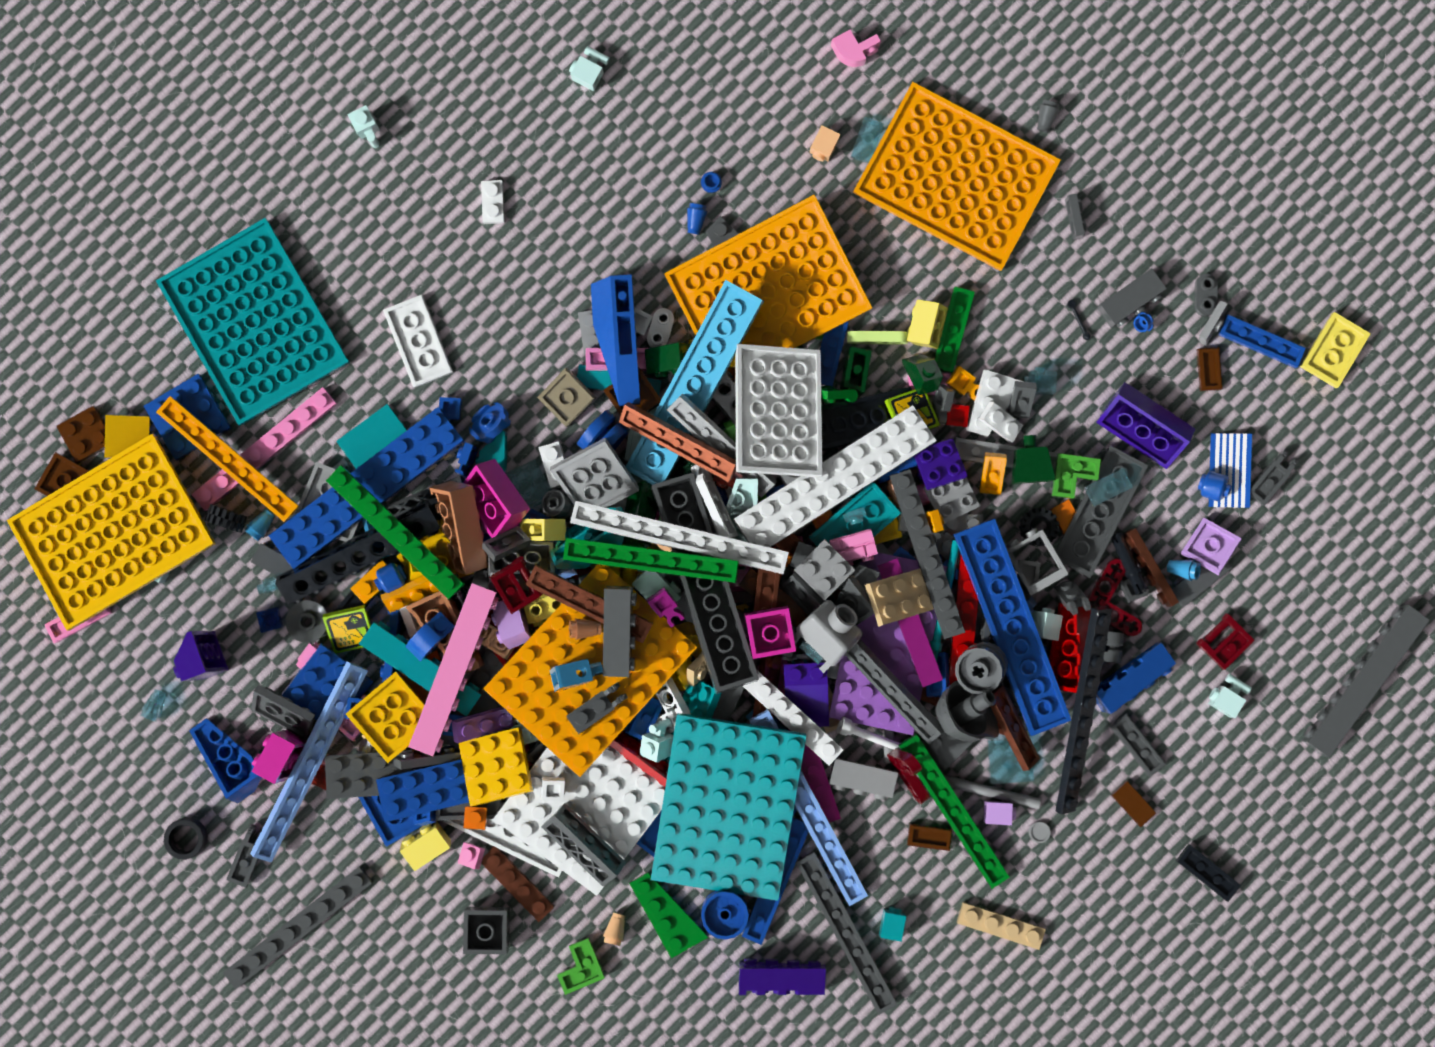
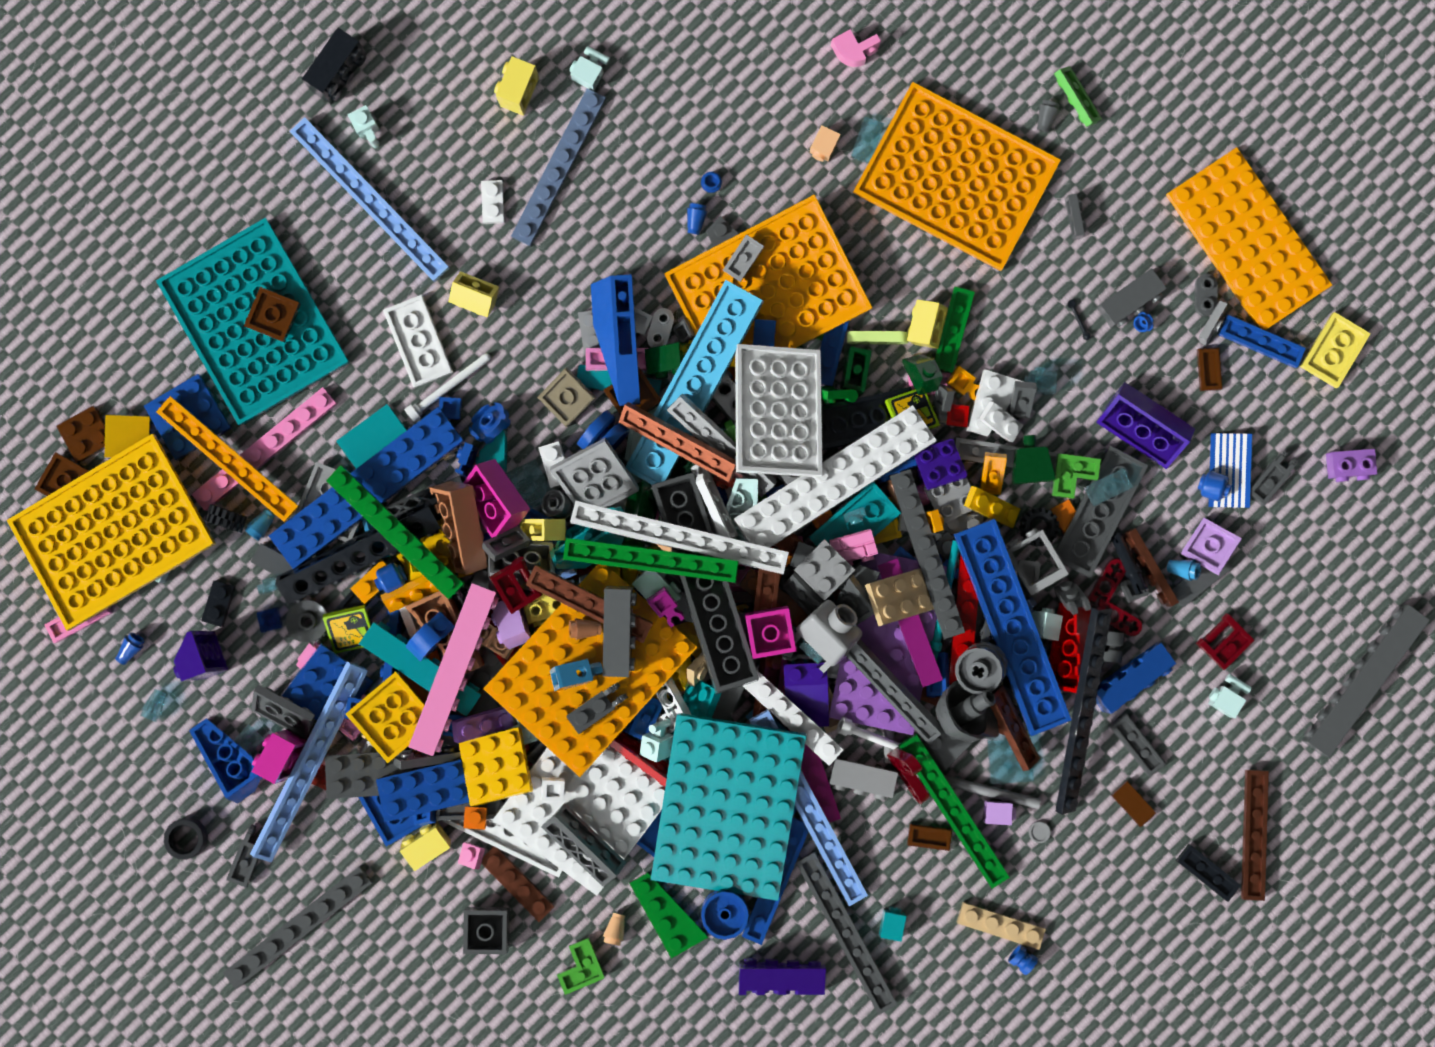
none -> blue cone [115,632,145,665]
none -> black plate [201,580,236,627]
none -> clear light blue plate [234,724,265,754]
none -> reddish brown plate [244,287,301,343]
none -> light blue plate [290,117,449,283]
none -> black brick [302,27,367,104]
none -> white piece [404,353,491,423]
none -> light yellow brick [448,271,499,317]
none -> light yellow brick [494,56,539,116]
none -> sand blue plate [511,88,606,247]
none -> dark grey slope [672,318,695,343]
none -> light grey plate [723,234,764,282]
none -> blue tile [753,319,776,347]
none -> yellow plate [964,486,1020,528]
none -> blue wheel [1008,945,1038,975]
none -> bright green plate [1054,66,1102,127]
none -> light orange plate [1166,147,1332,330]
none -> copper plate [1241,770,1269,901]
none -> medium lavender brick [1326,449,1377,482]

